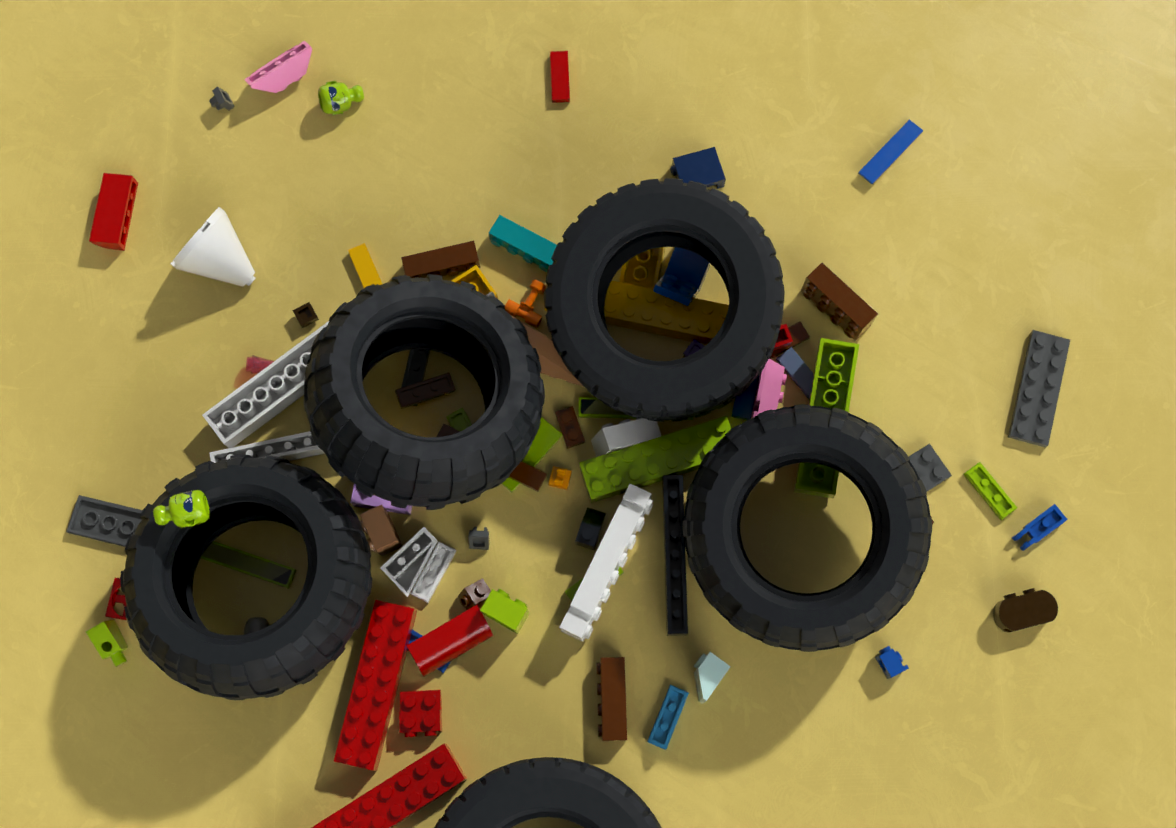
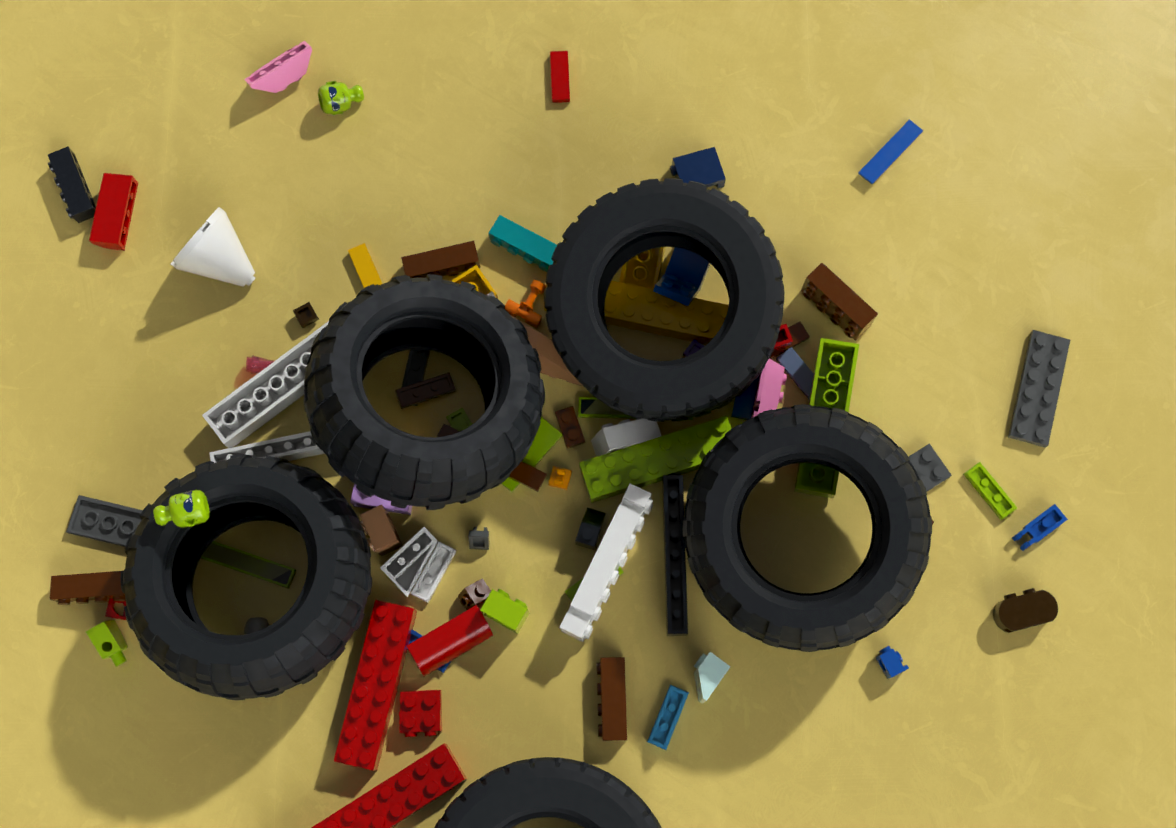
dark grey tile [209,87,235,110] -> none
none -> black brick [48,146,96,223]
none -> reddish brown brick [50,571,126,605]

